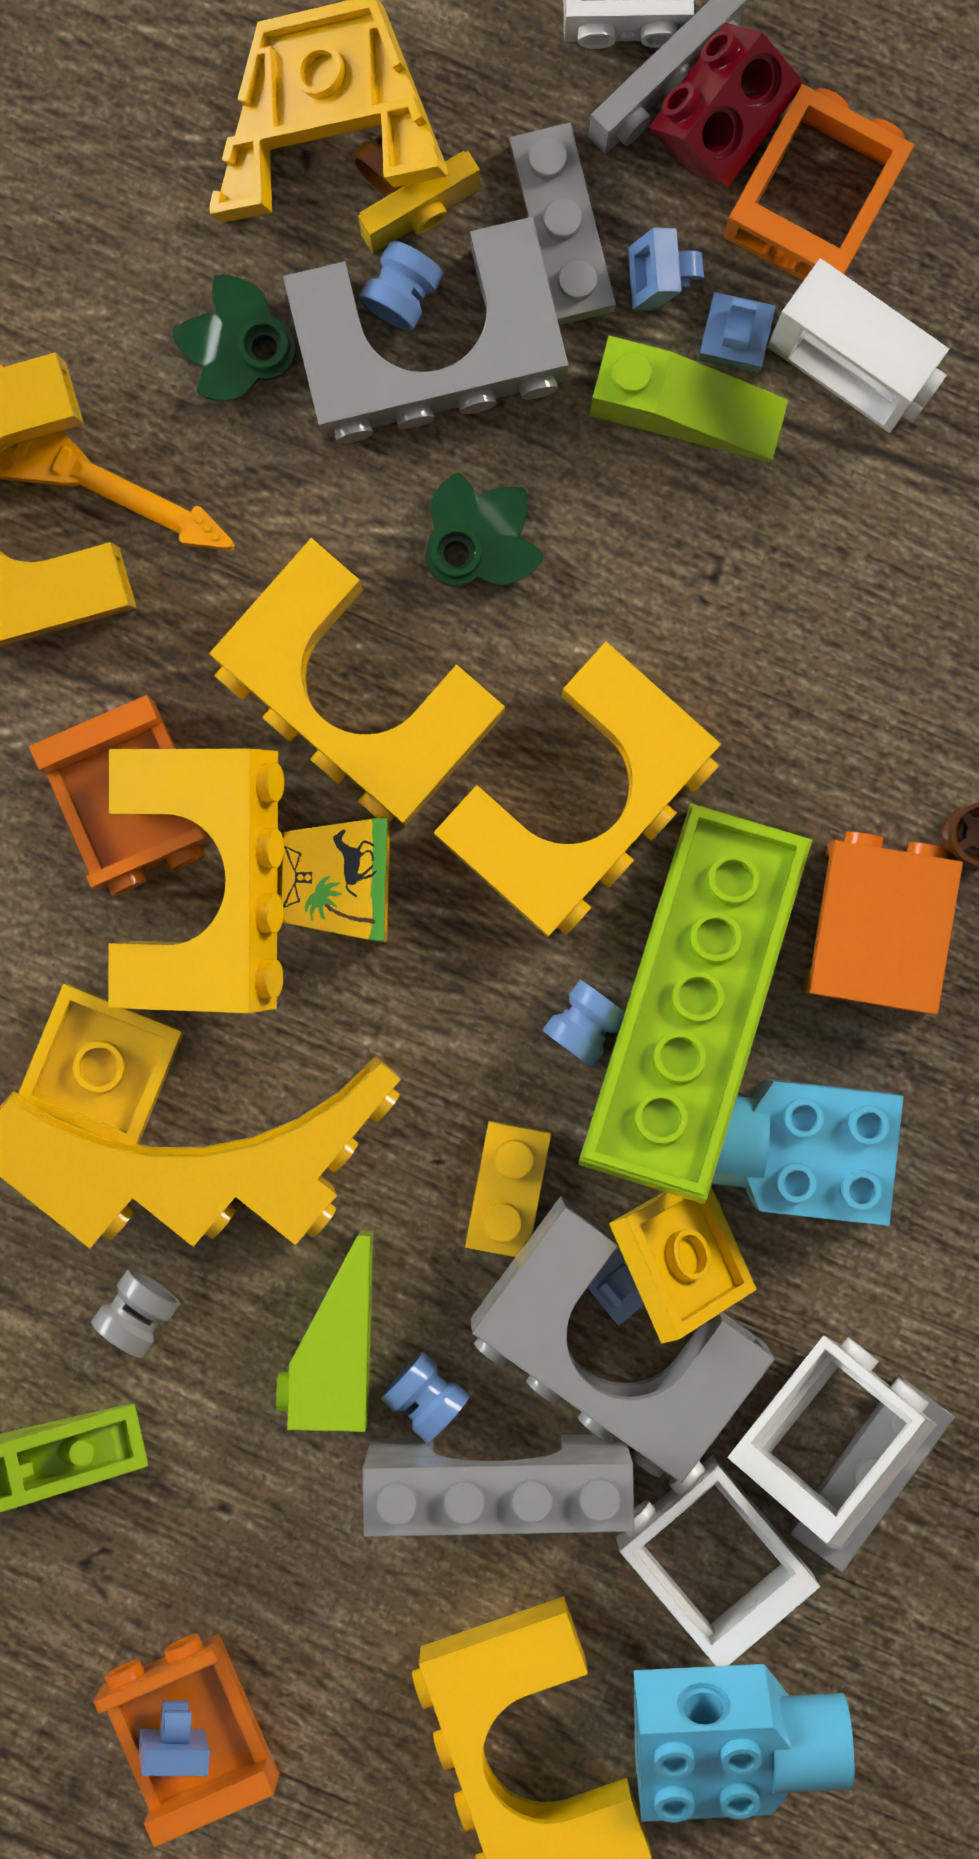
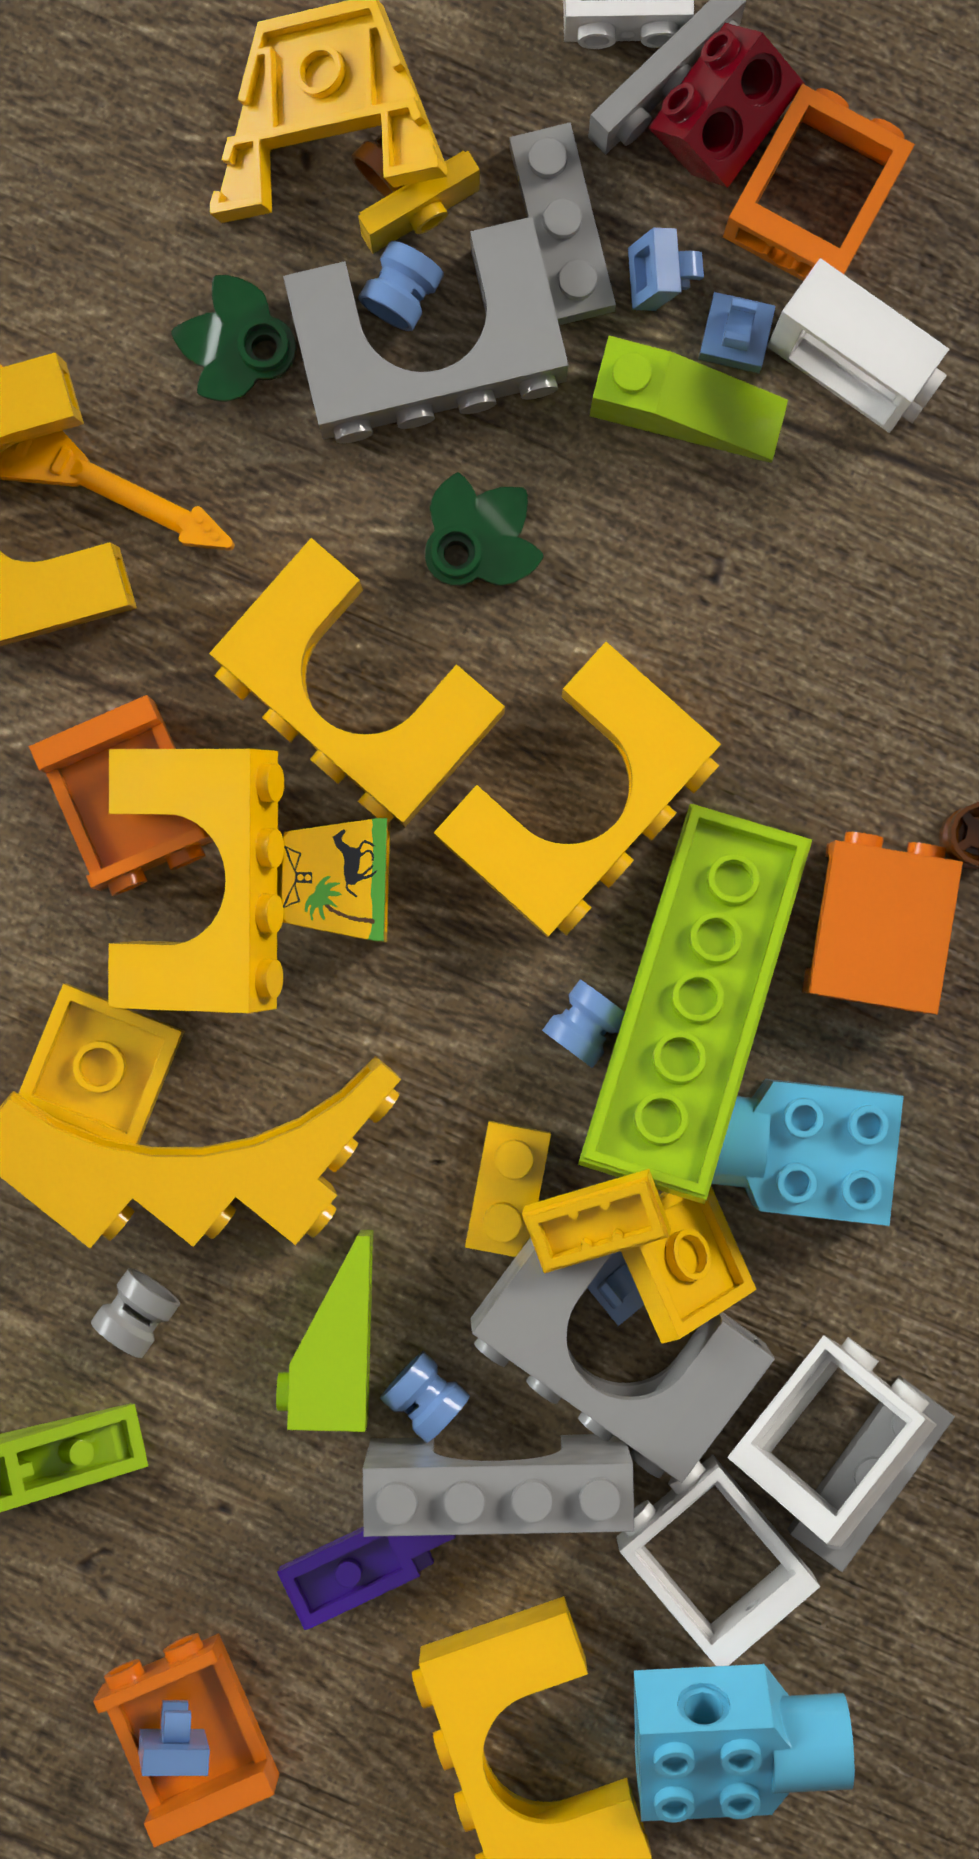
none -> dark purple hinge [277,1526,456,1630]
none -> yellow plate [522,1169,671,1273]

